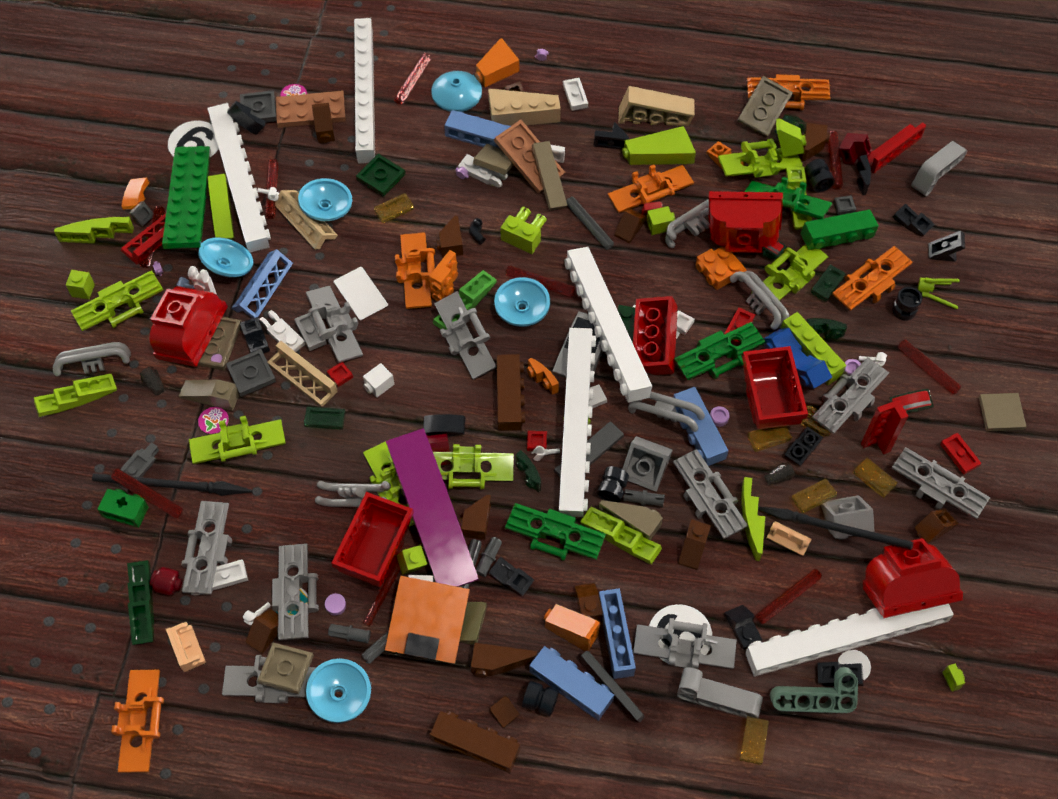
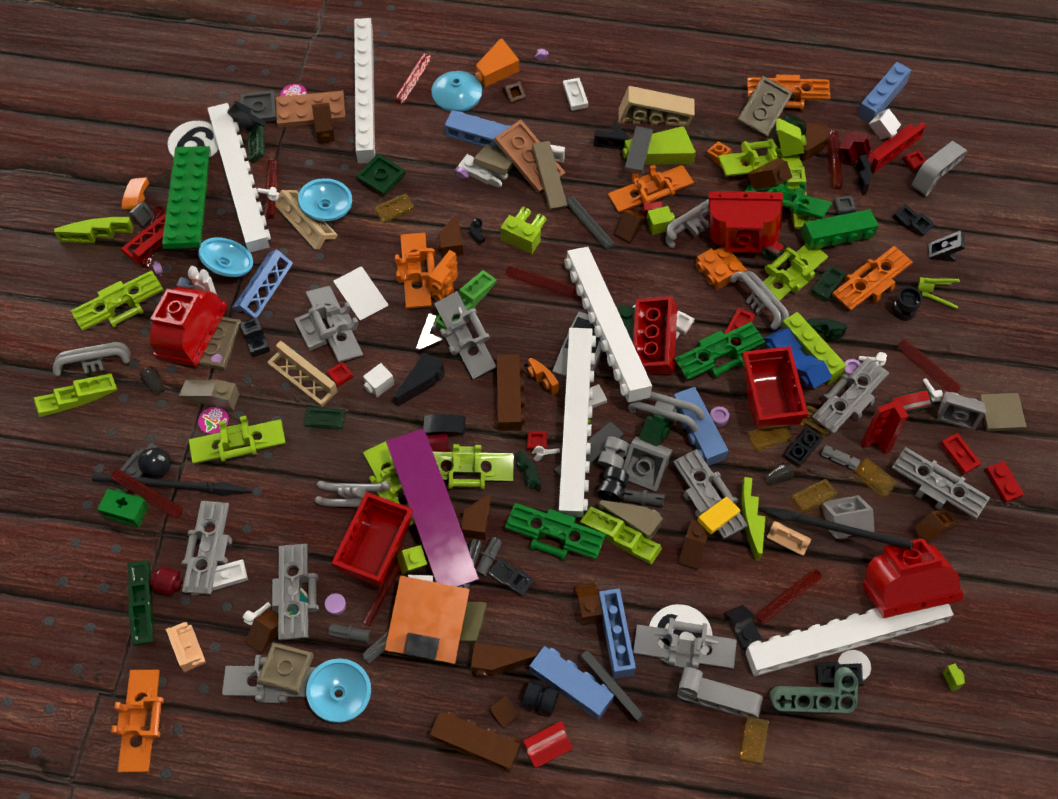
lime brick [66,270,95,300] -> none
lime slope [208,174,235,240] -> none
dark grey plate [226,349,276,397] -> none
white hinge [259,310,306,352] -> none
tan wedge [488,89,561,126] -> none
medium azure dish [494,277,550,327] -> none
slope [544,604,600,651] -> none
black wheel [805,159,835,192] -> none
none -> black hair [138,447,171,478]
none -> clear green plate [248,125,265,163]
none -> black slope [394,353,445,407]
none -> slope [414,313,443,352]
none -> red panel [523,721,573,769]
none -> light grey wheel [597,436,630,469]
none -> dark grey tile [625,126,653,174]
none -> dark green brick [639,414,670,446]
none -> yellow tile [697,496,741,534]
none -> reddish brown slope [747,158,793,190]
none -> light grey axle [821,445,860,470]
none -> medium blue brick [857,62,911,123]
none -> white brick [869,109,901,140]
none -> red tile [903,150,927,172]
none -> white hand [923,378,943,402]
none -> light grey slope [936,391,986,431]
none -> red plate [985,461,1024,504]

